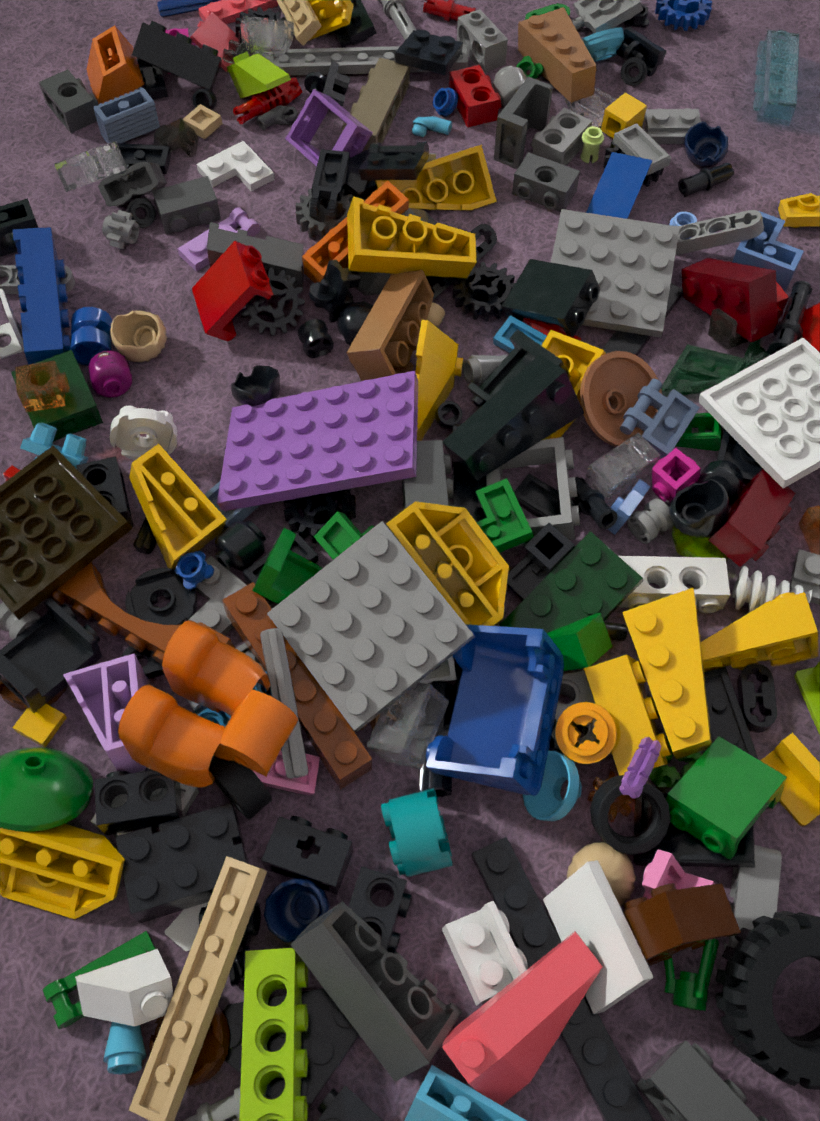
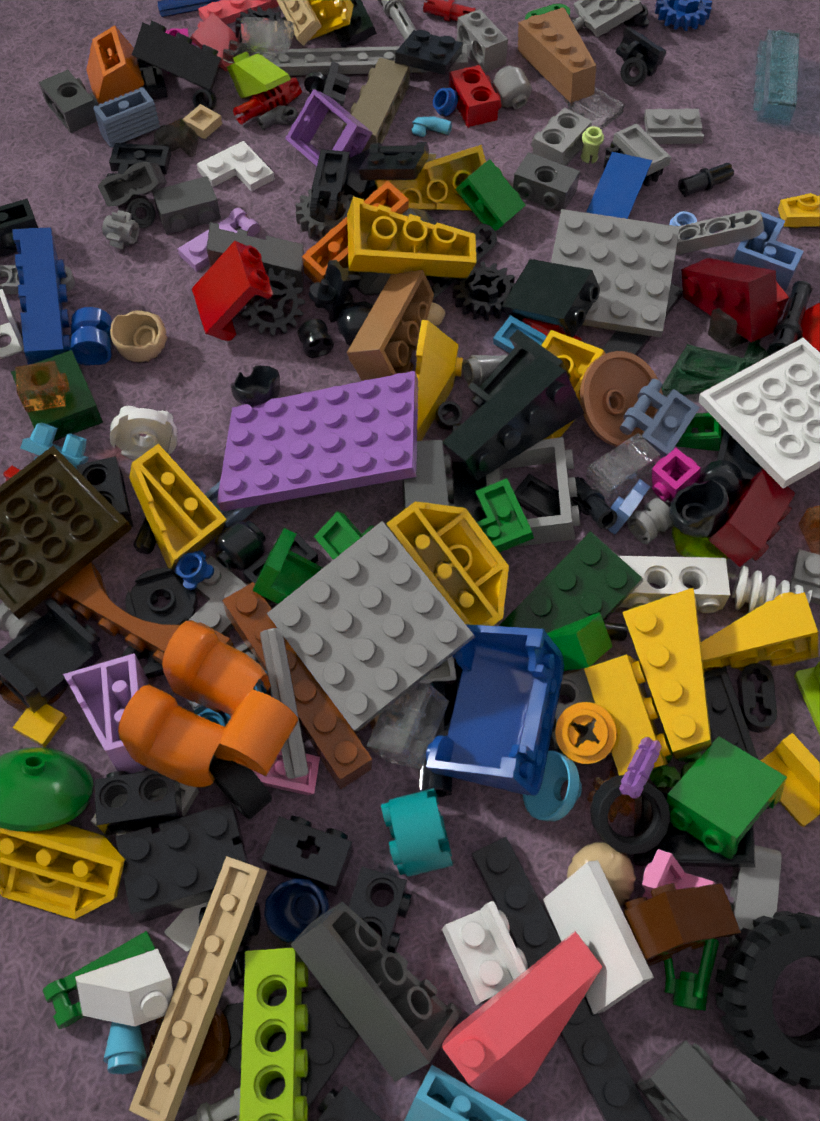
clear brick [54,141,127,192] -> none
magenta head [88,351,132,398] -> none
black gear [284,489,356,544] -> none
dark grey panel [494,76,553,169] -> none
black brick [507,523,575,601] -> none
green plate [516,56,544,79] -> none
medium azure piece [582,27,624,62] -> none
yellow brick [601,92,647,138] -> none
dark blue hair [685,121,728,167] -> none
none -> green brick [455,159,526,231]

